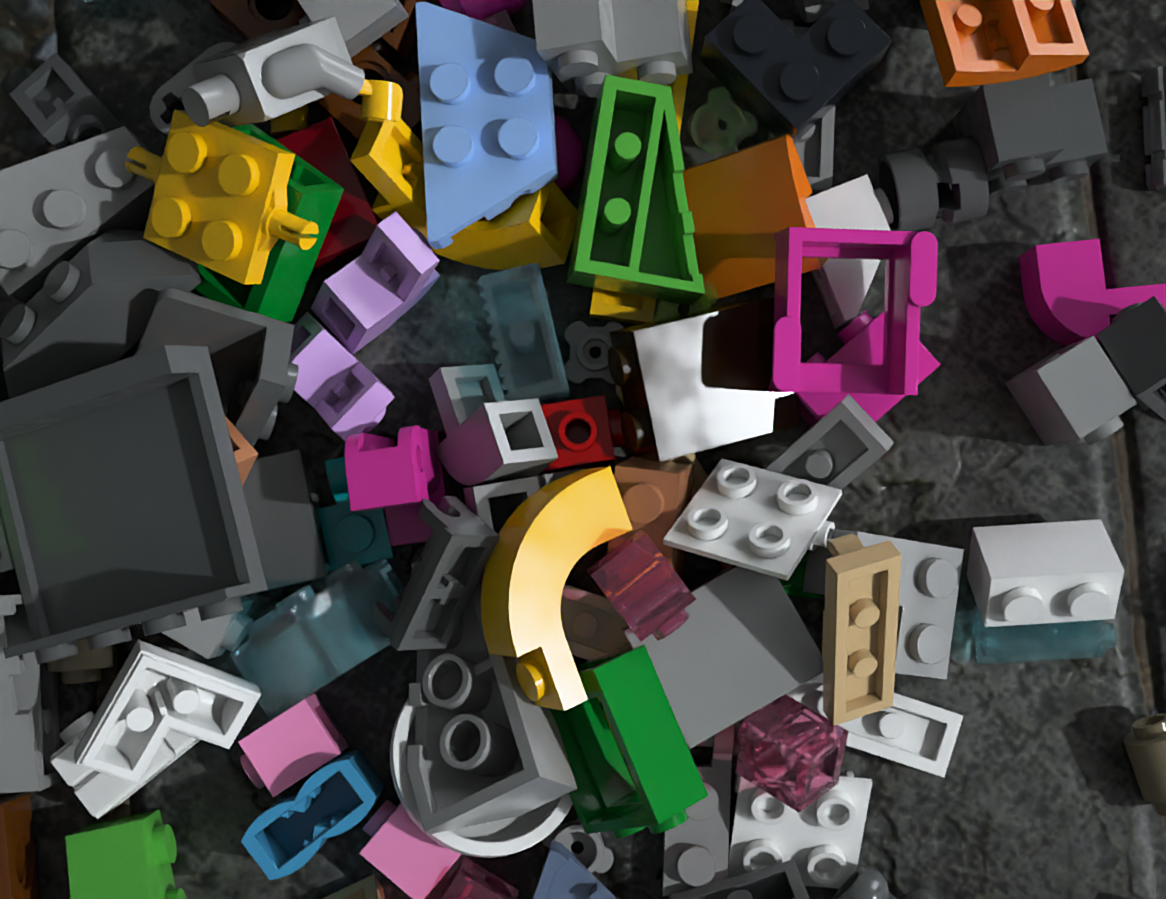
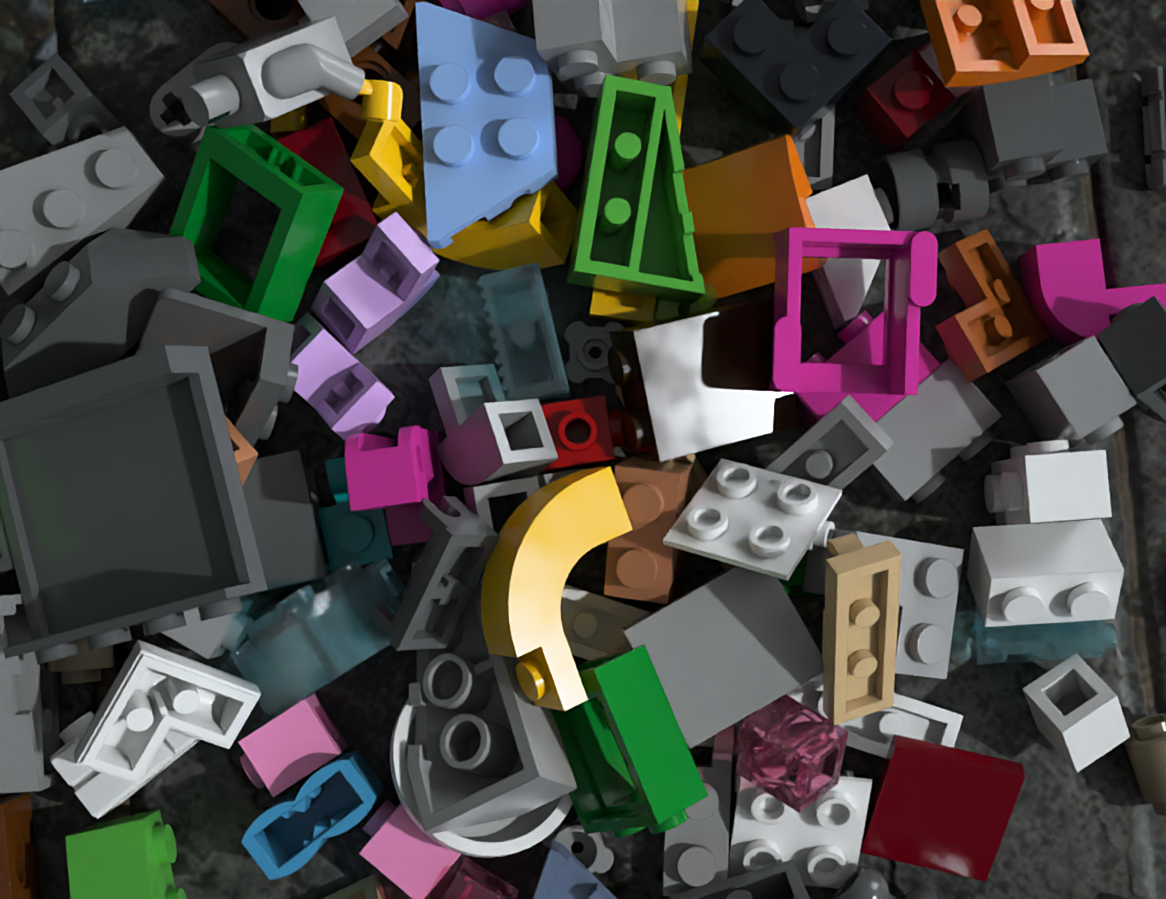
yellow plate [125,109,319,285] -> none
clear pink brick [587,530,696,642] -> none
clear plate [688,87,758,159] -> none
none -> dark red slope [853,40,981,153]
none -> dark red tile [860,734,1025,882]
none -> light grey brick [865,358,1002,503]
none -> dark orange plate [935,229,1050,383]
none -> white brick [984,440,1112,525]
none -> white brick [1023,653,1130,773]

